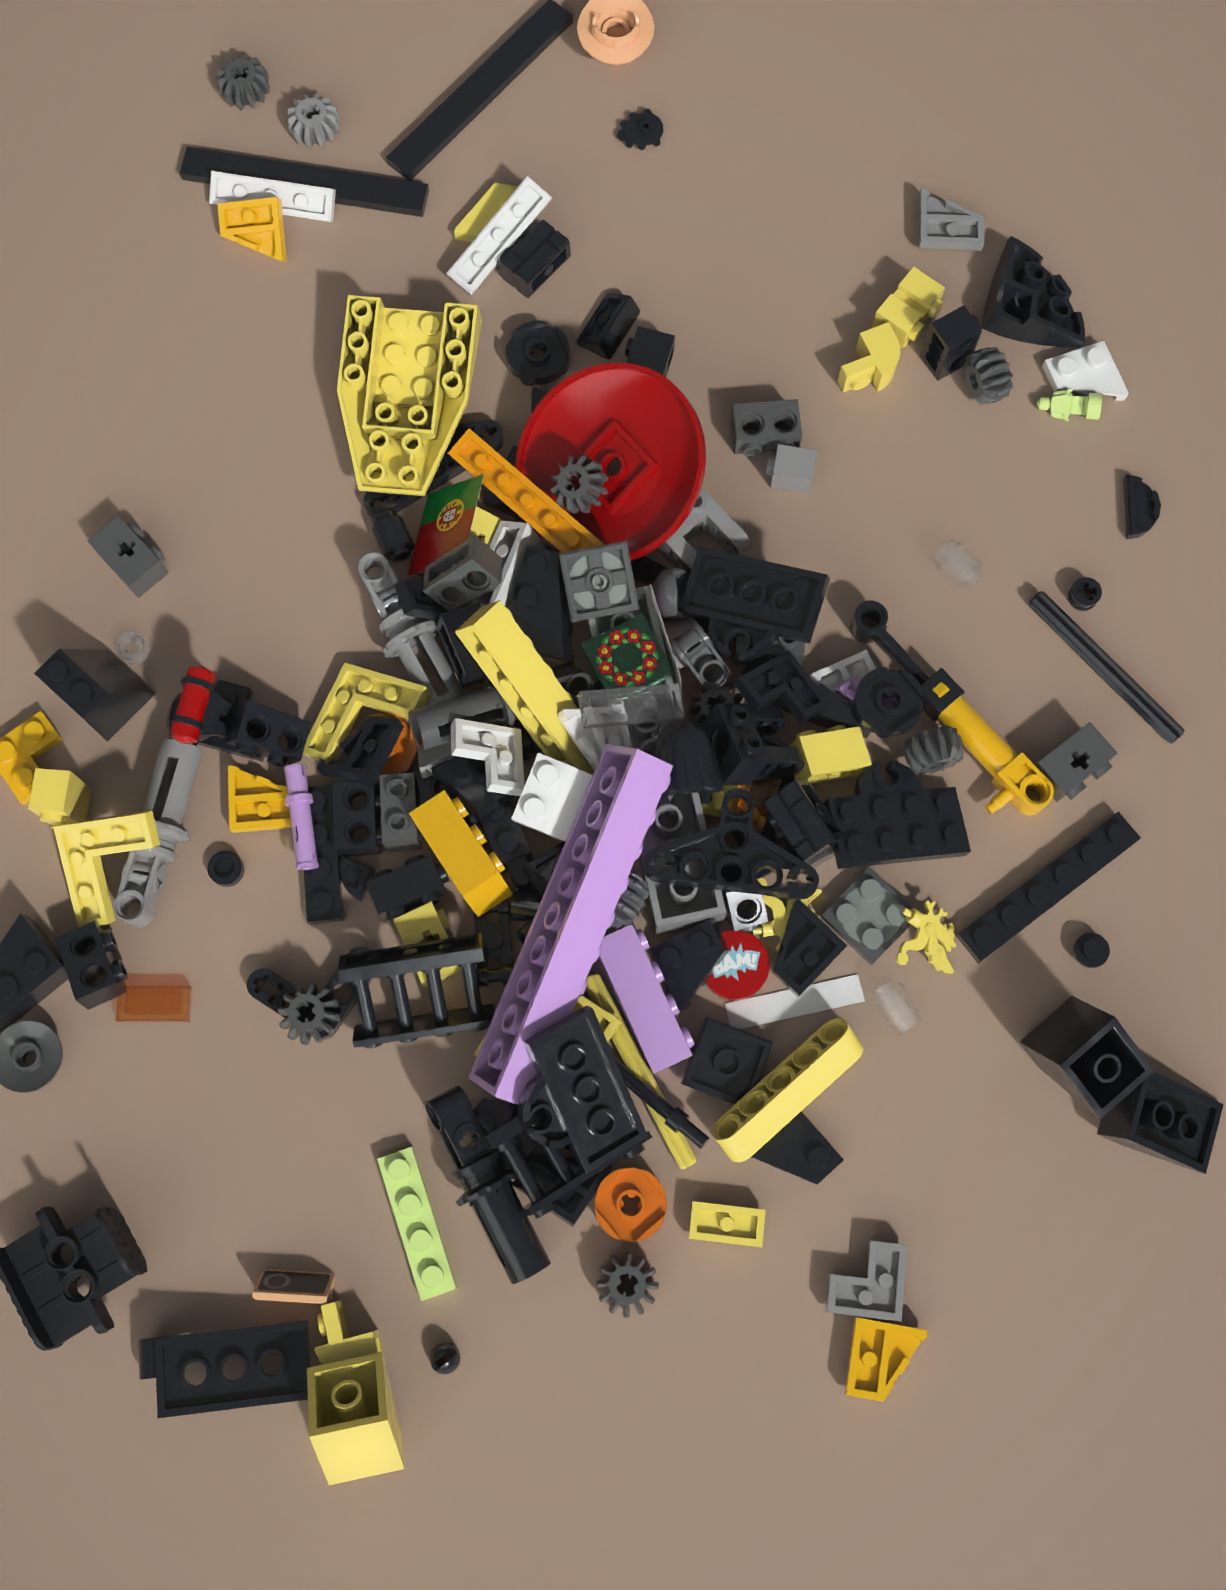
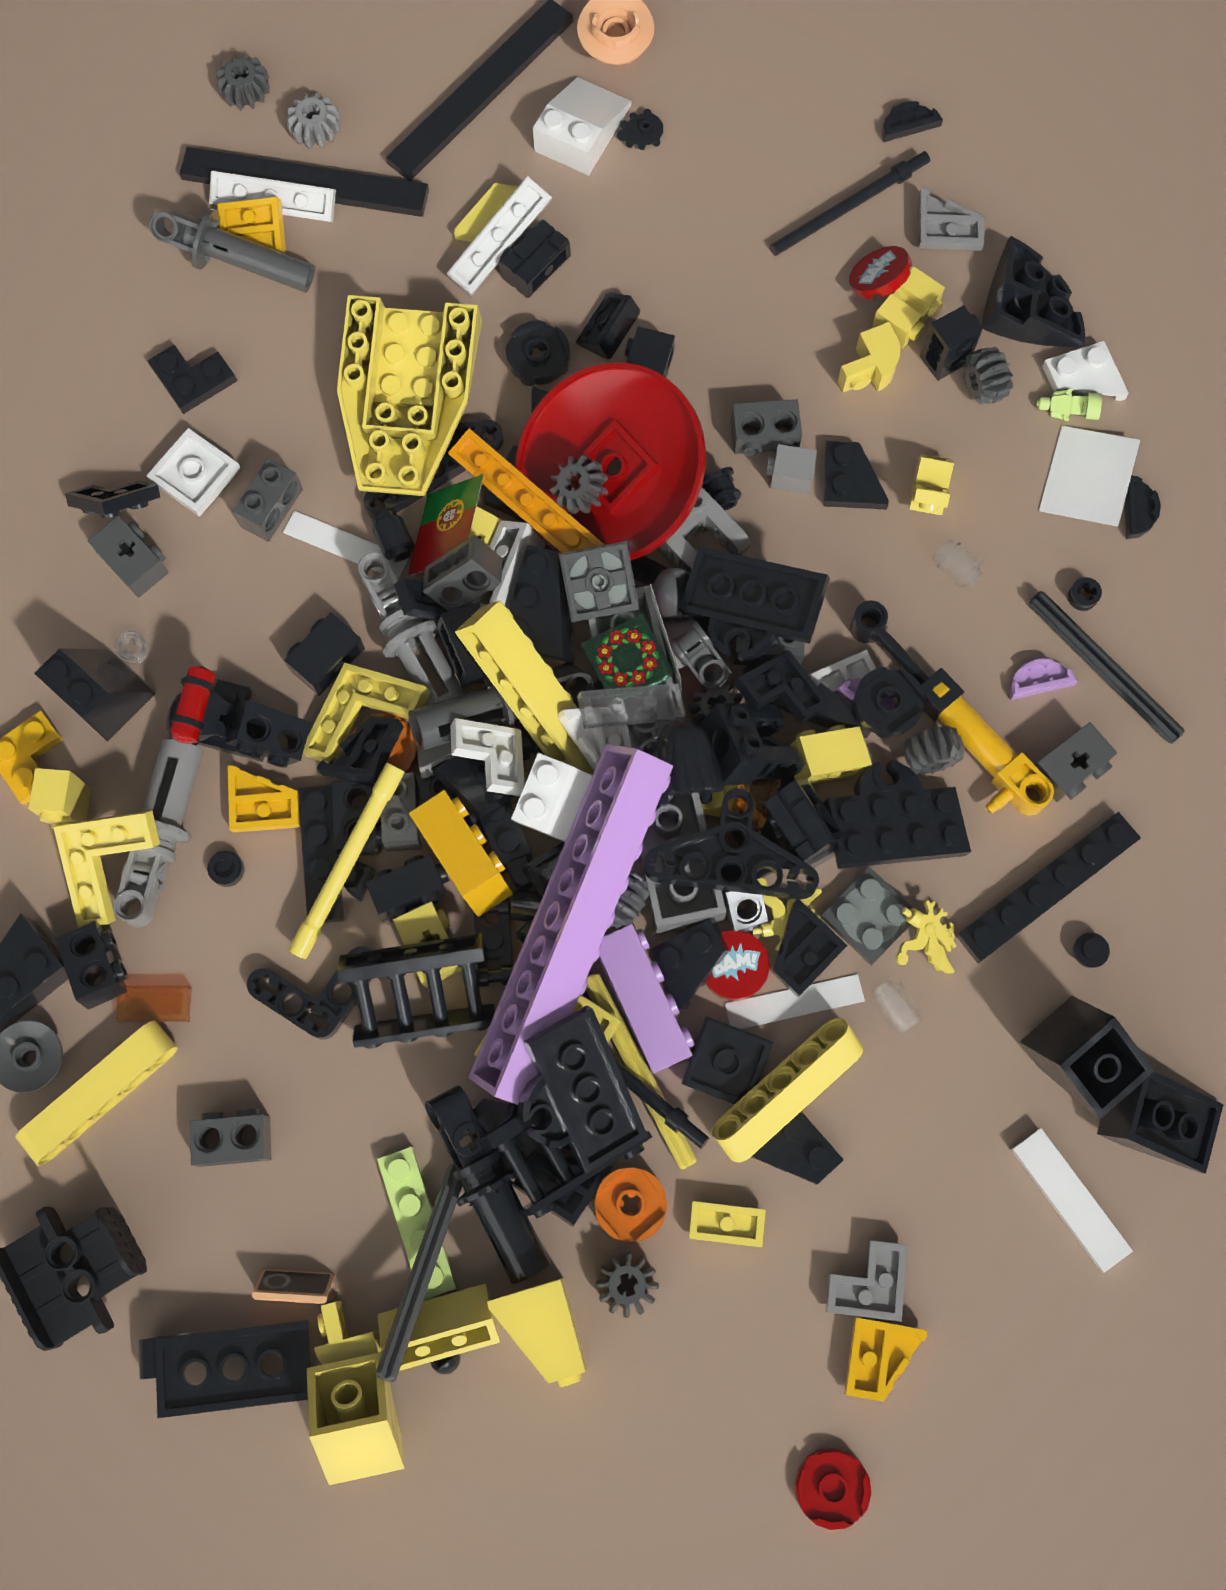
dark grey gear [278,983,340,1045] -> none
lavender pin [284,764,319,870] -> none
none -> light yellow beam [15,1021,178,1166]
none -> black plate [65,481,161,518]
none -> black plate [147,344,237,414]
none -> white plate [147,428,241,517]
none -> dark grey piece [150,209,315,293]
none -> dark grey brick [190,1109,272,1167]
none -> dark grey brick [232,458,303,542]
none -> white sticker [283,511,409,579]
none -> black brick [284,612,365,696]
none -> light yellow piece [288,762,405,959]
none -> dark grey axle [376,1164,462,1382]
none -> light yellow brick [377,1284,500,1371]
none -> light yellow slope [487,1278,587,1387]
none -> white slope [533,77,632,176]
none -> black brick [702,467,742,511]
none -> black bar [770,151,930,256]
none -> red tile [794,1448,872,1530]
none -> black wing [824,441,889,510]
none -> tile [849,246,912,300]
none -> black tile [882,101,943,143]
none -> light yellow brick [909,453,954,515]
none -> lavender tile [1009,658,1078,700]
none -> white tile [1010,1128,1133,1273]
none -> white sticker [1039,426,1140,527]

